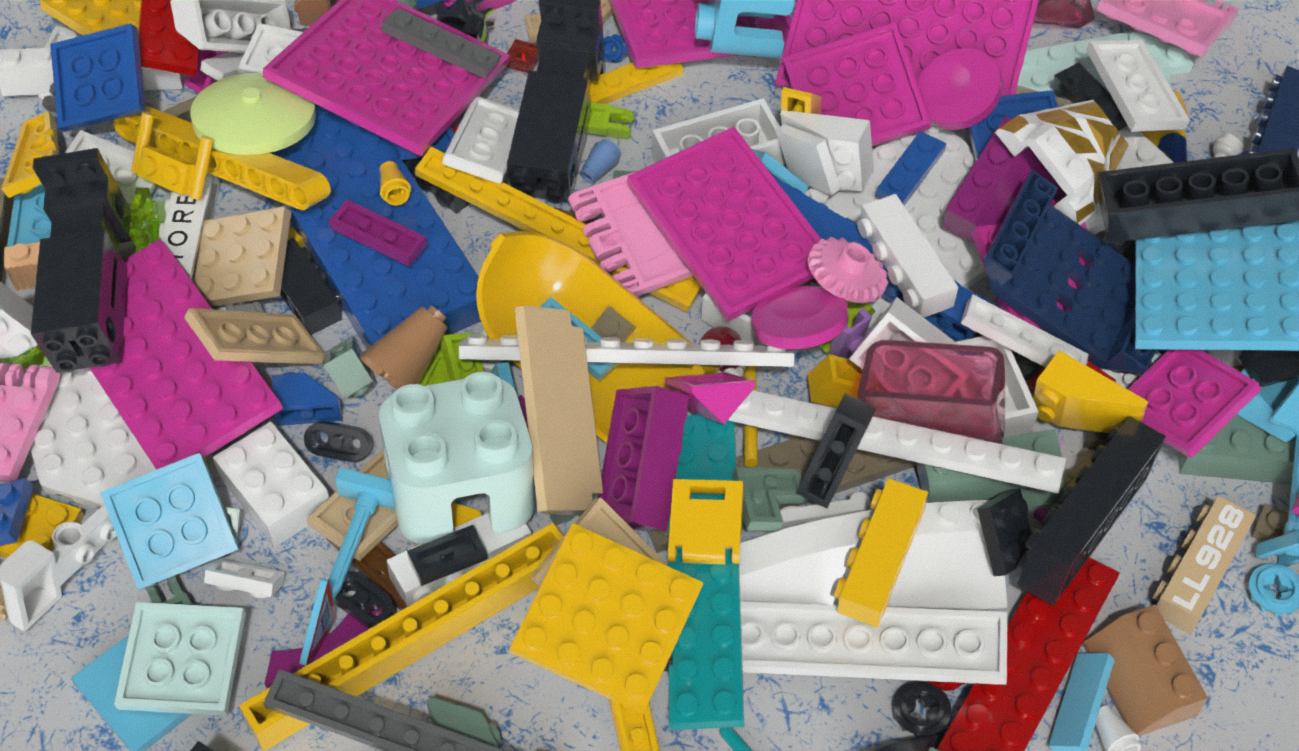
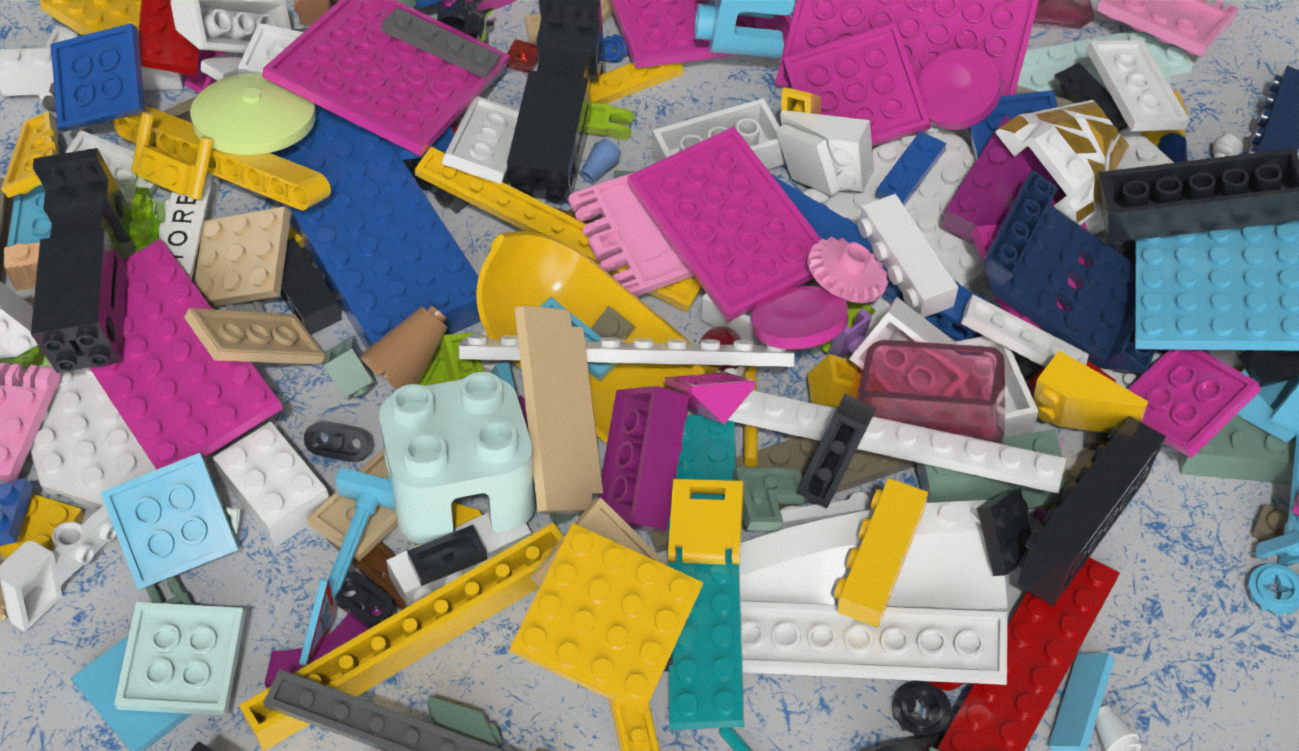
white plate [204,558,285,598] -> none
blue slope [271,372,343,426] -> none
magenta plate [329,200,427,266] -> none
yellow cone [379,161,411,206] -> none
medium azure tile [752,149,809,194] -> none
medium nougat slope [1083,604,1208,736] -> none
tan brick [1152,496,1256,635] -> none

